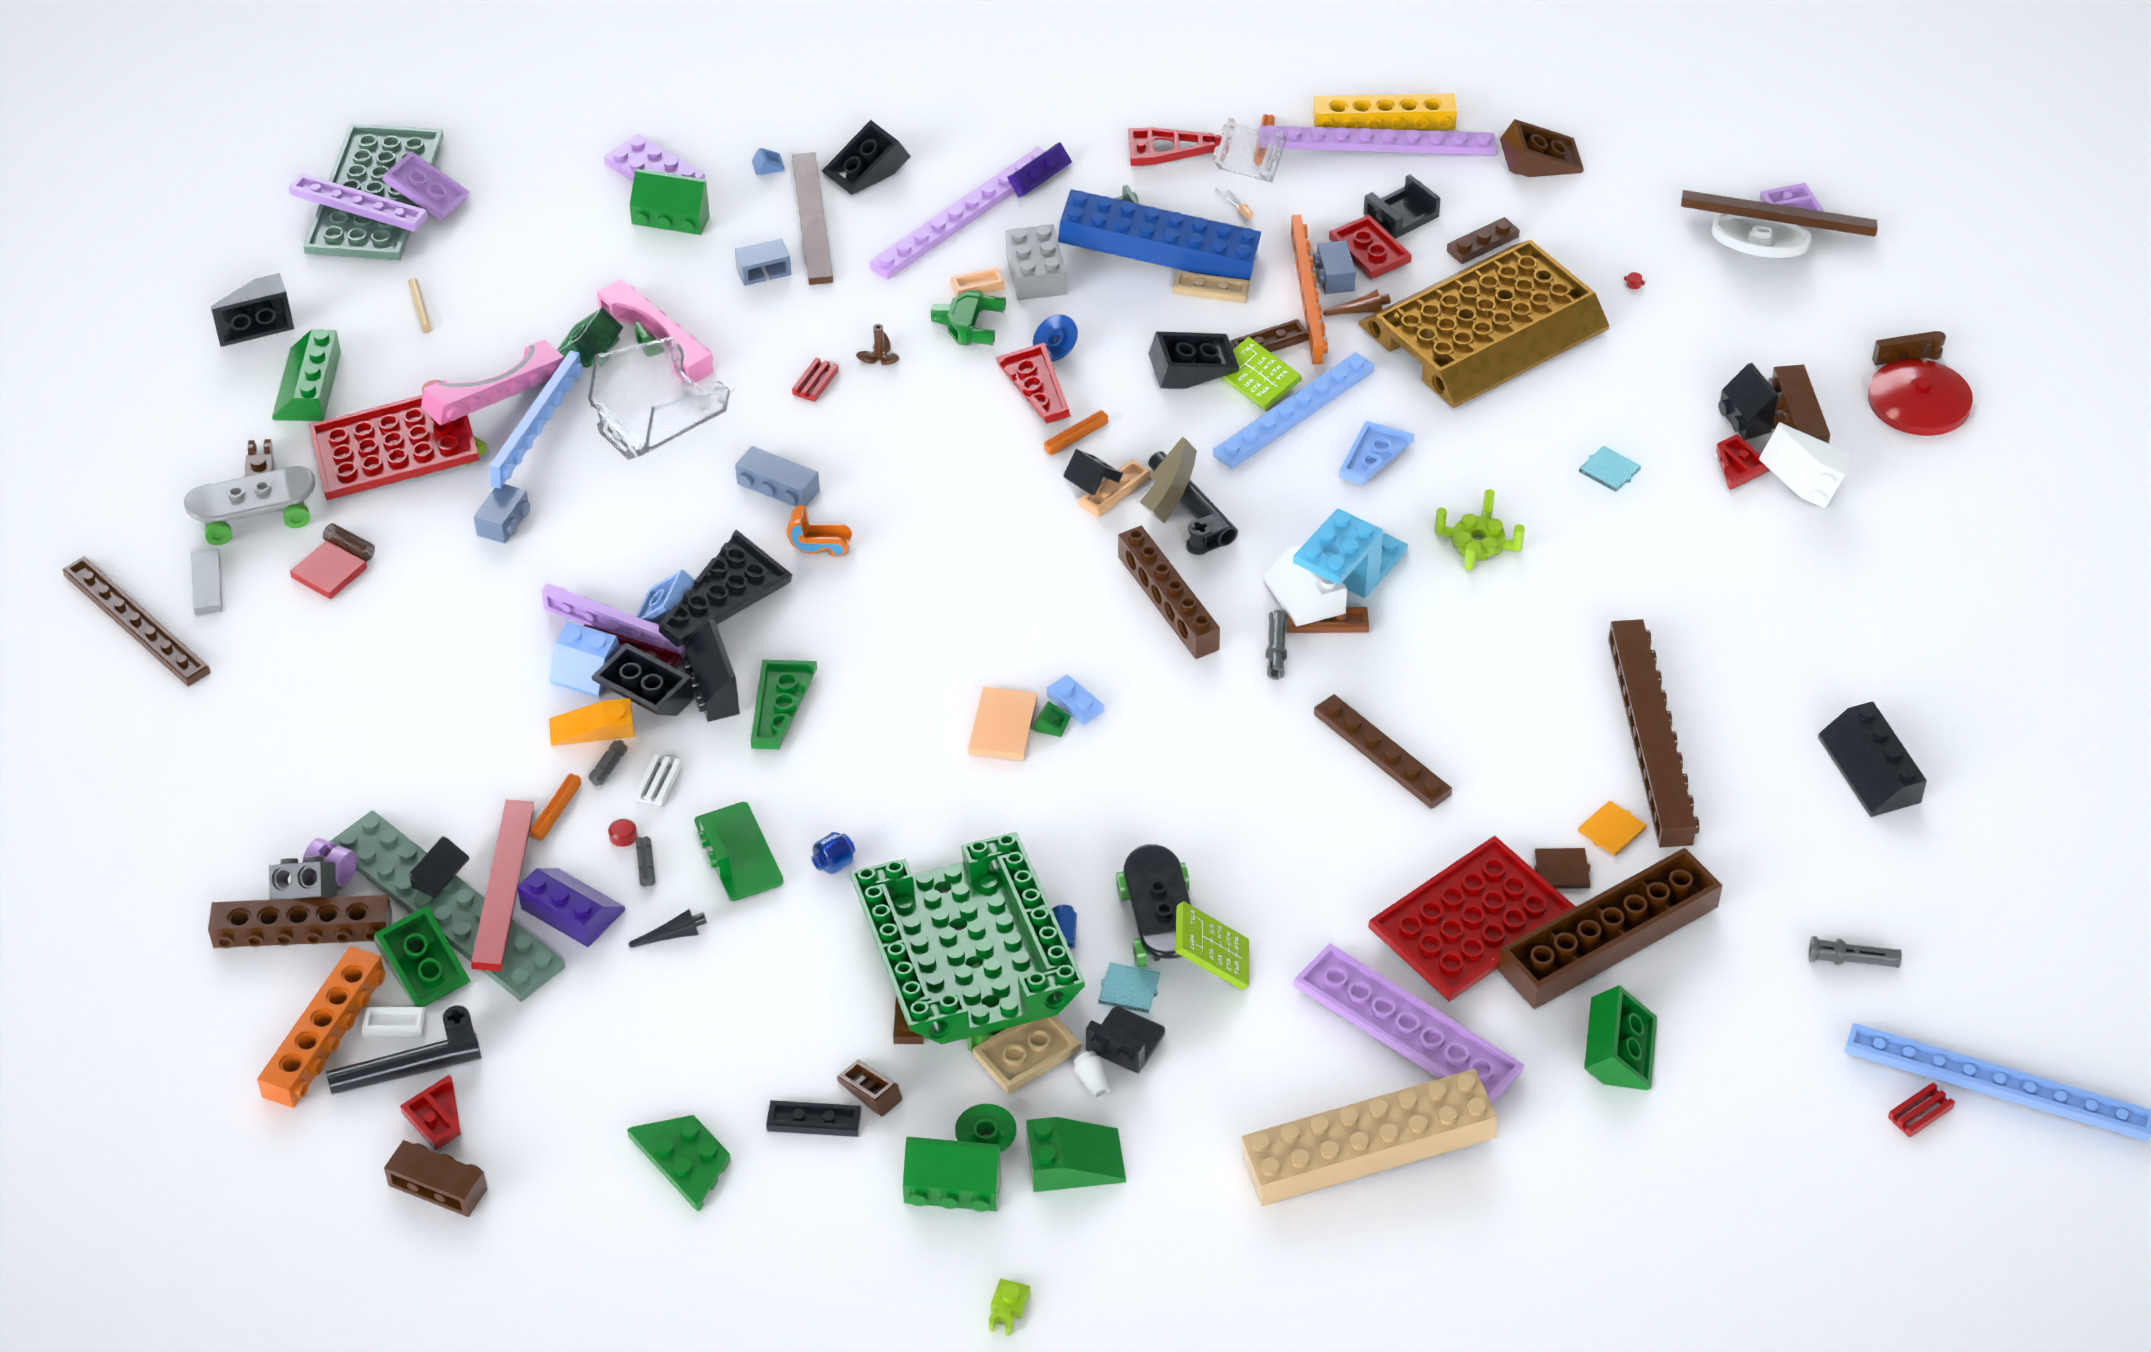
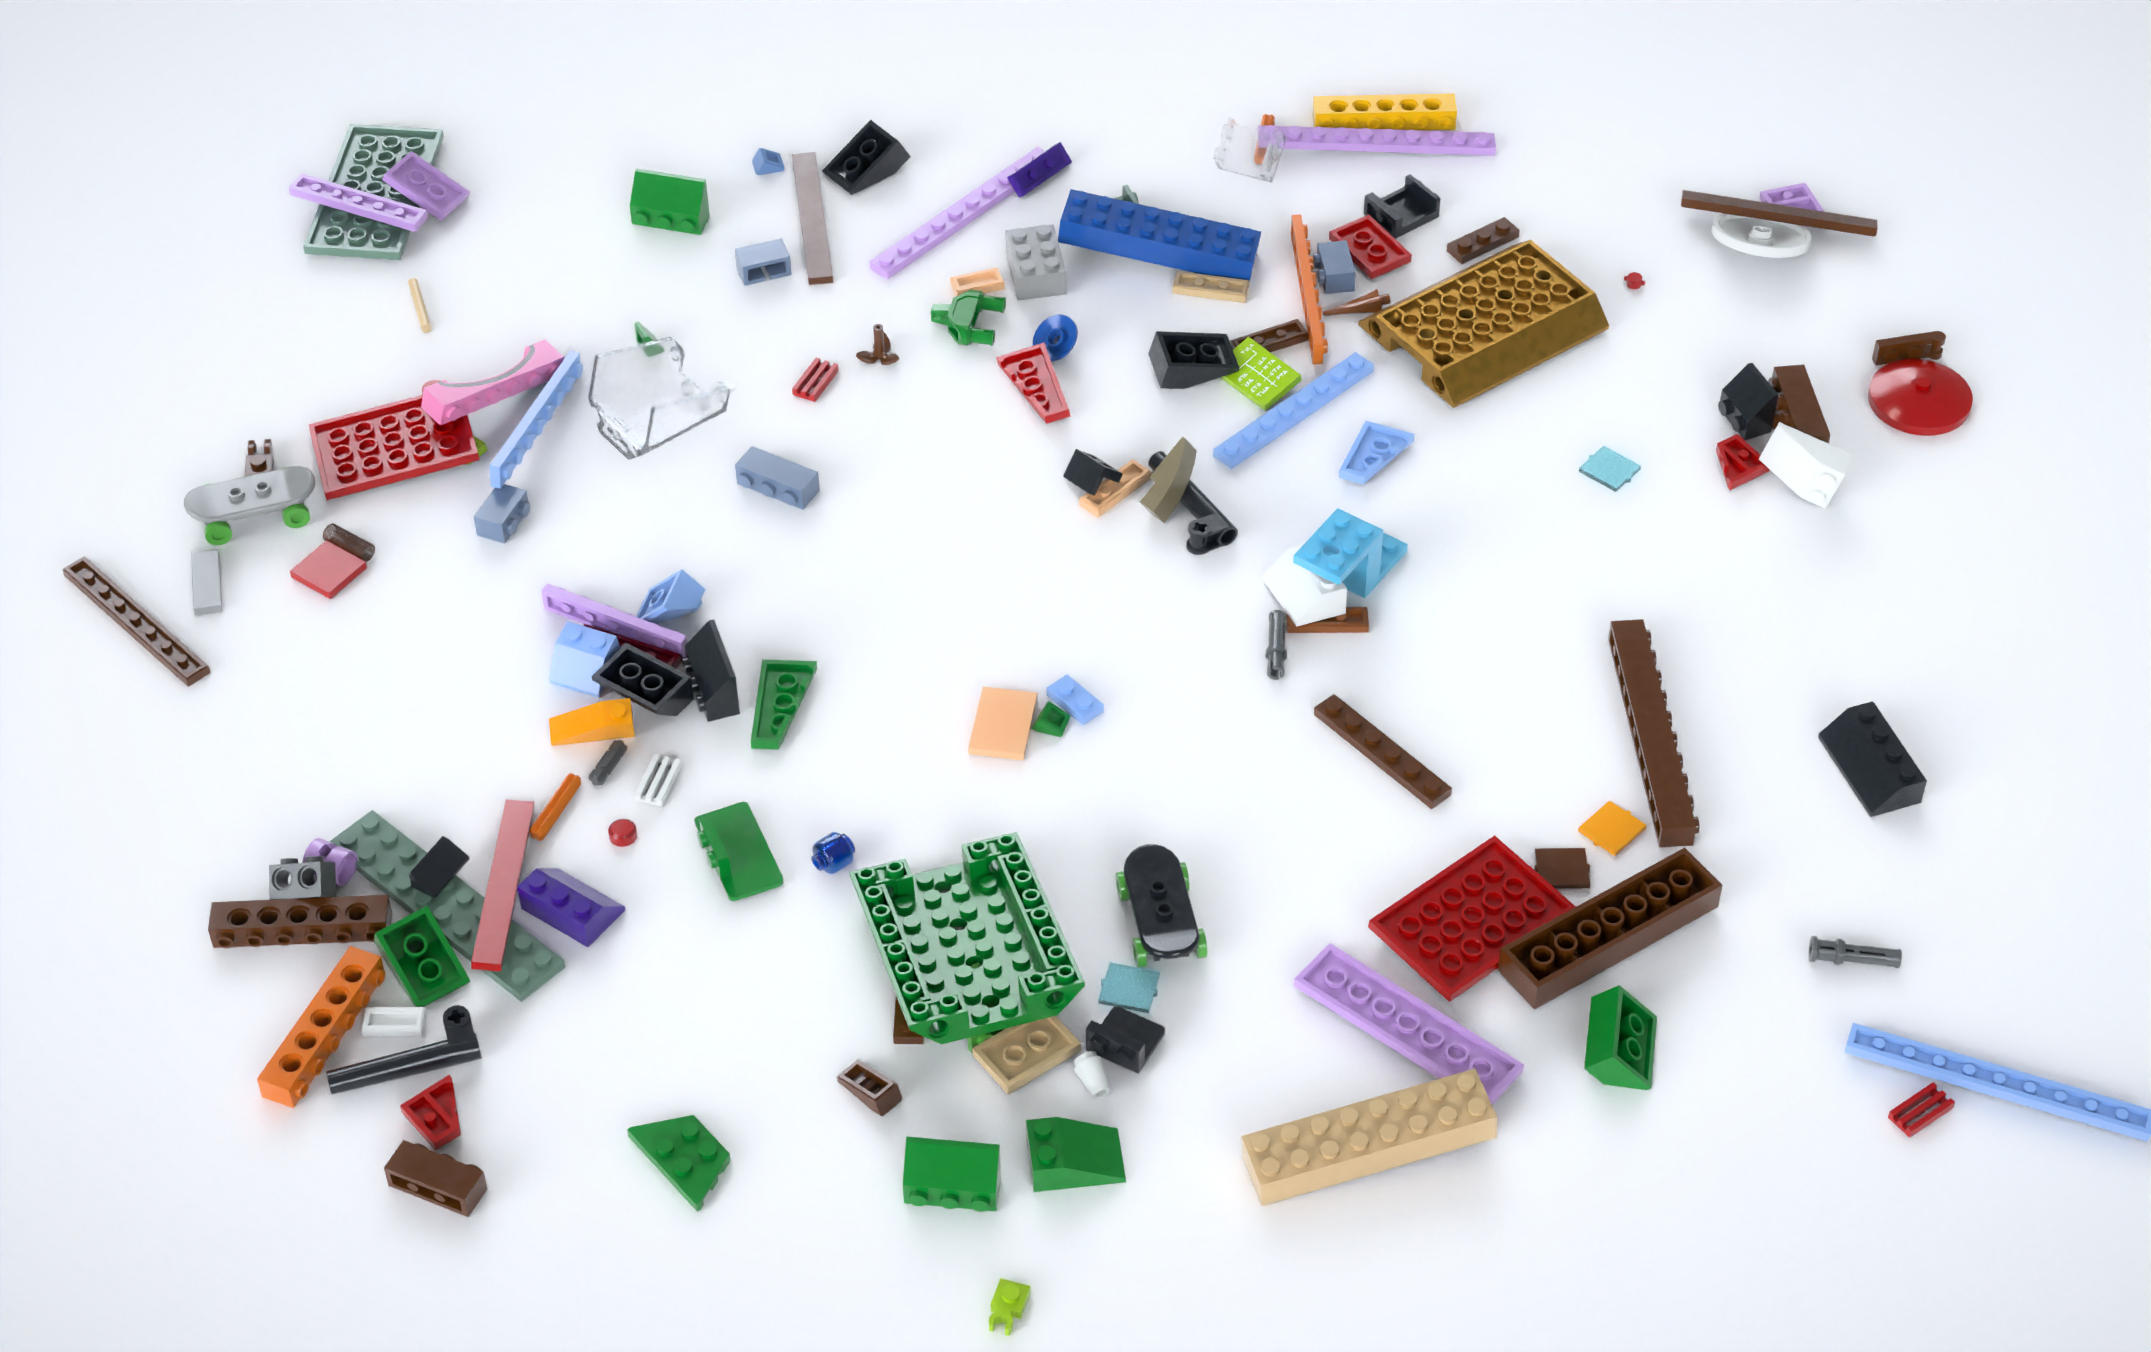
black slope [210,273,294,347] -> none
green slope [272,329,341,421] -> none
clear green slope [557,307,624,368] -> none
bright pink arch [597,279,714,386] -> none
lavender plate [604,134,705,181] -> none
black piece [628,909,707,948] -> none
dark grey axle [636,836,655,887] -> none
black wing [658,529,793,647] -> none
black tile [766,1100,862,1137] -> none
orange animal [786,504,852,556] -> none
green dish [955,1104,1017,1153] -> none
orange axle [1044,410,1109,455] -> none
blue cone [1052,904,1077,950] -> none
reddish brown brick [1118,525,1220,659] -> none
plate [1128,127,1225,166] -> none
lime tile [1175,901,1249,990] -> none
light nougat piece [1215,188,1253,219] -> none
lime plate [1434,489,1525,571] -> none
reddish brown slope [1500,119,1584,177] -> none

